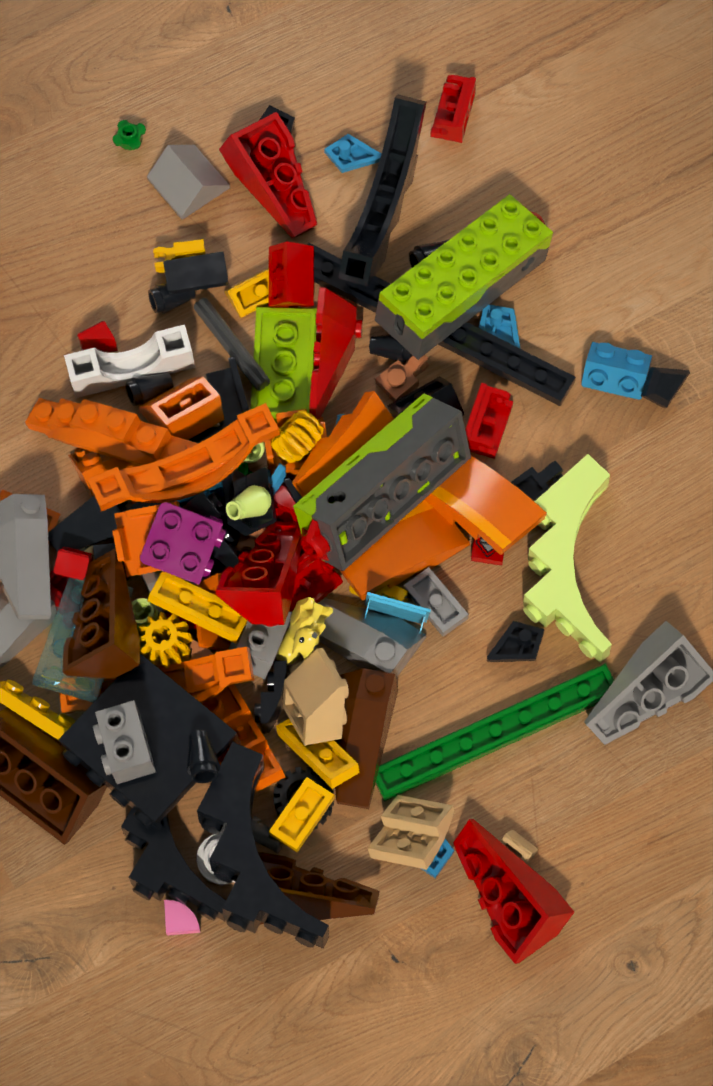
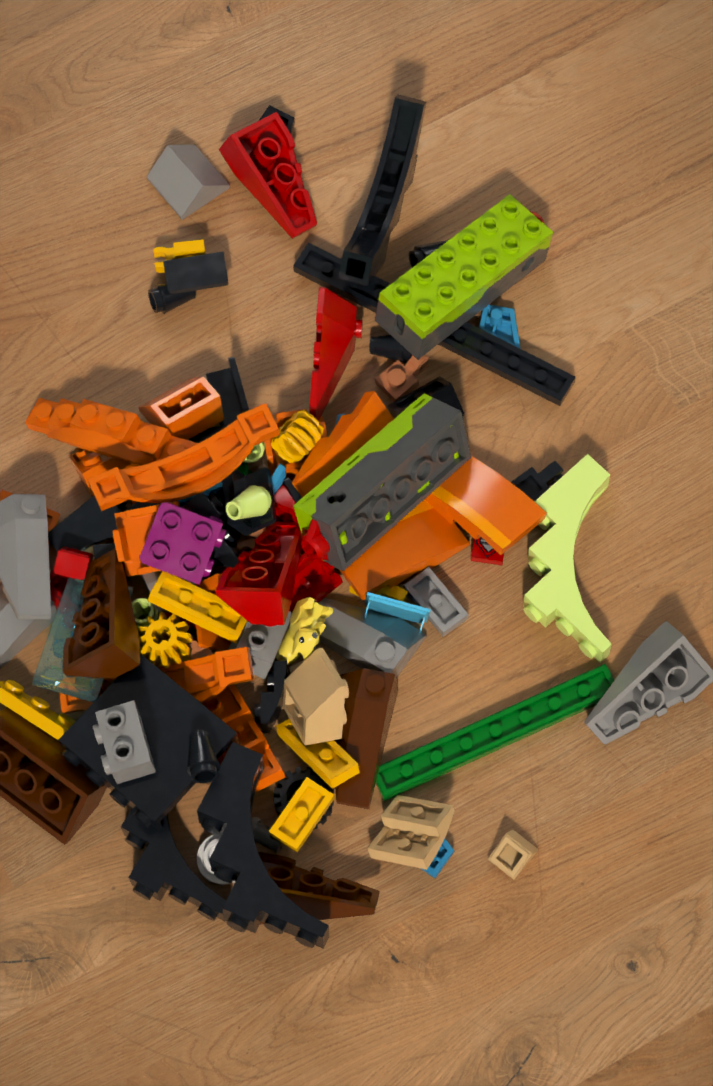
white arch [64,324,195,398] -> none
red slope [77,321,118,352] -> none
green plate [112,120,146,150] -> none
black cone [125,372,174,406] -> none
bright pink tile [164,900,201,936] -> none
dark grey axle [194,298,270,391] -> none
yellow slope [224,268,269,318] -> none
lime tile [251,307,317,423] -> none
red hinge [268,241,314,308] -> none
dark azure piece [324,134,381,173] -> none
red hinge [431,75,476,143] -> none
red wedge [453,819,574,964] -> none
red hinge [465,383,513,459] -> none
black piece [487,621,545,662] -> none
dark azure bracket [581,342,652,400] -> none
black piece [641,367,690,408] -> none

